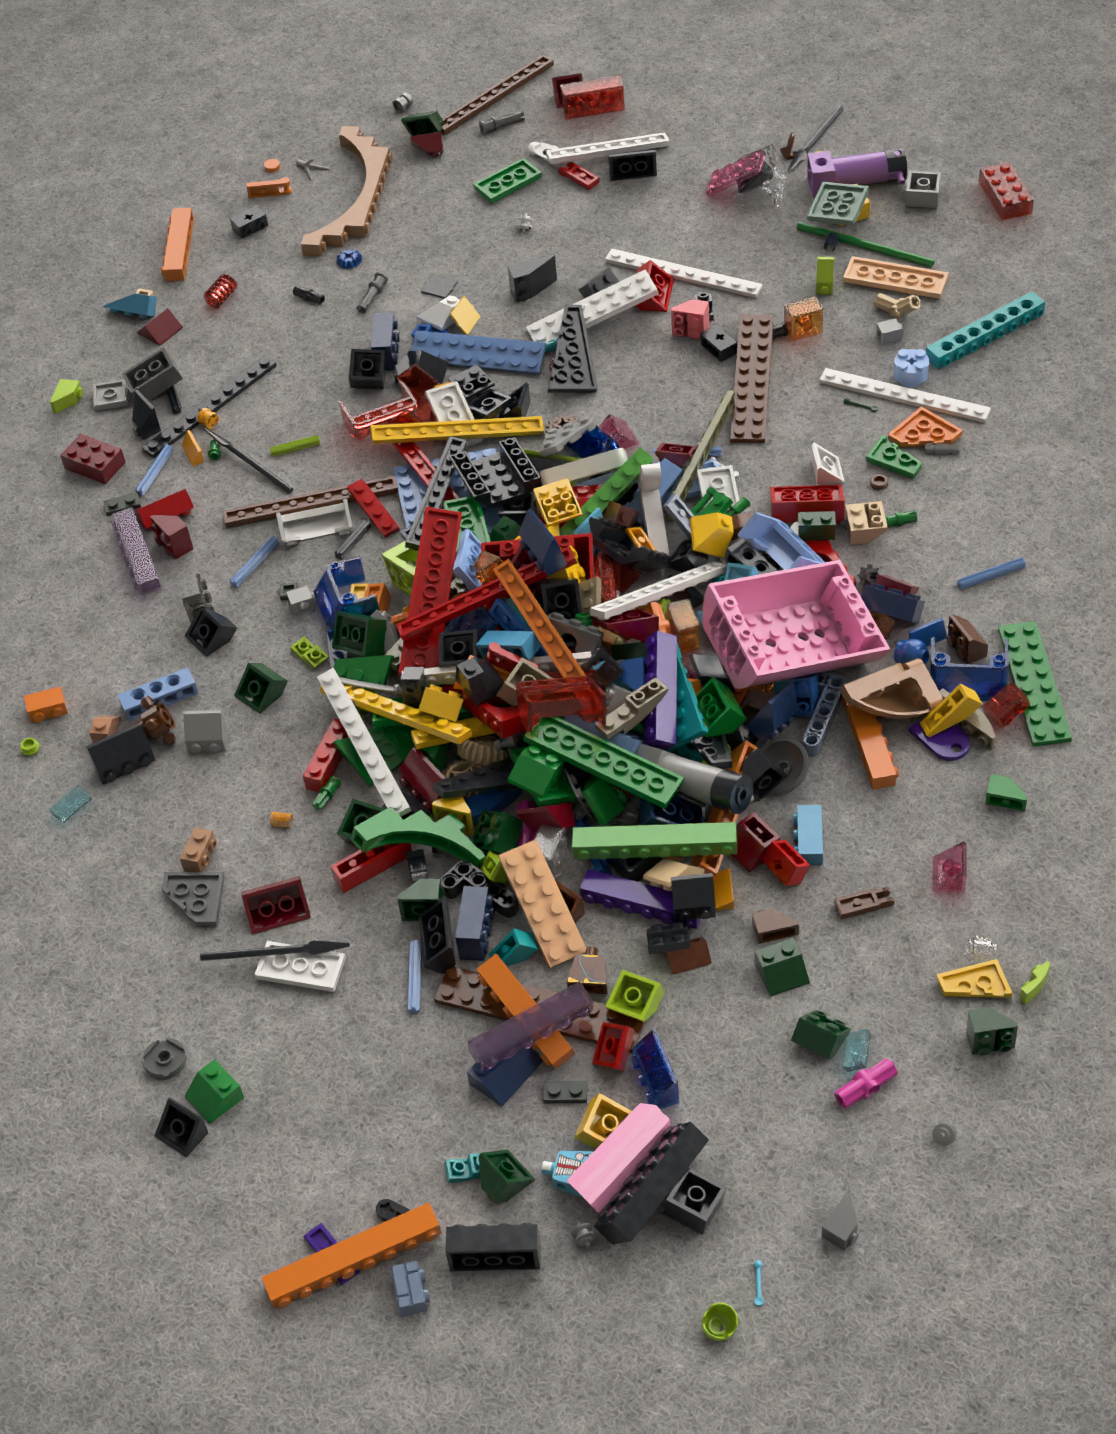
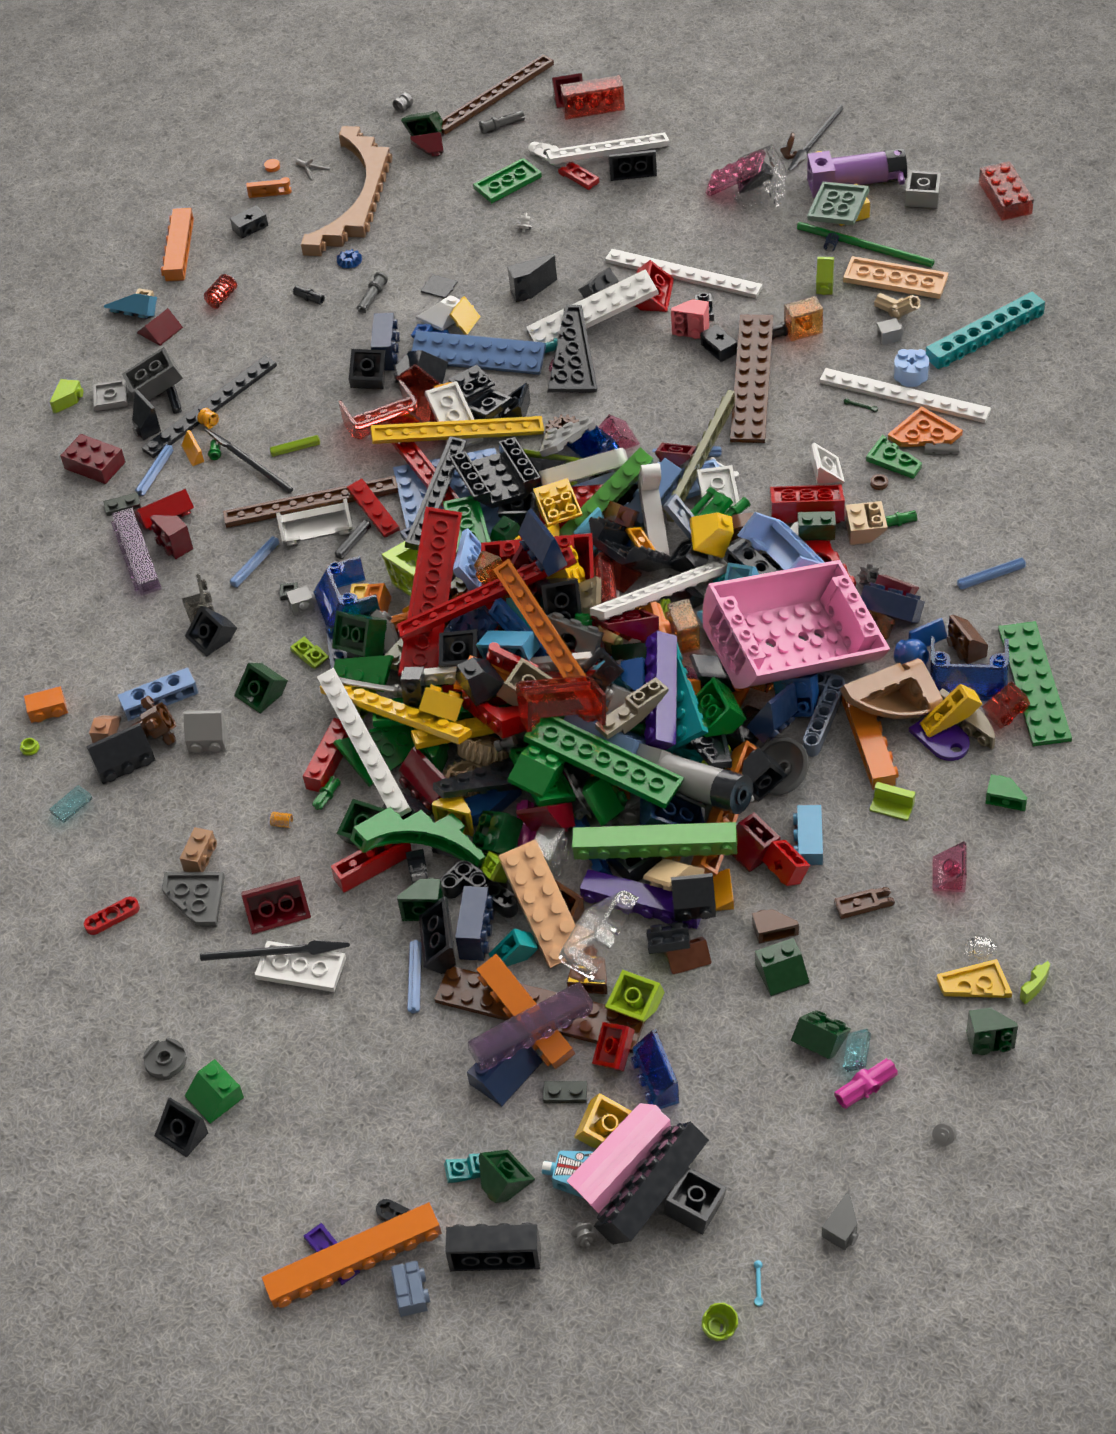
none -> red beam [84,896,140,935]
none -> clear windscreen [559,891,638,980]
none -> lime panel [870,782,915,821]

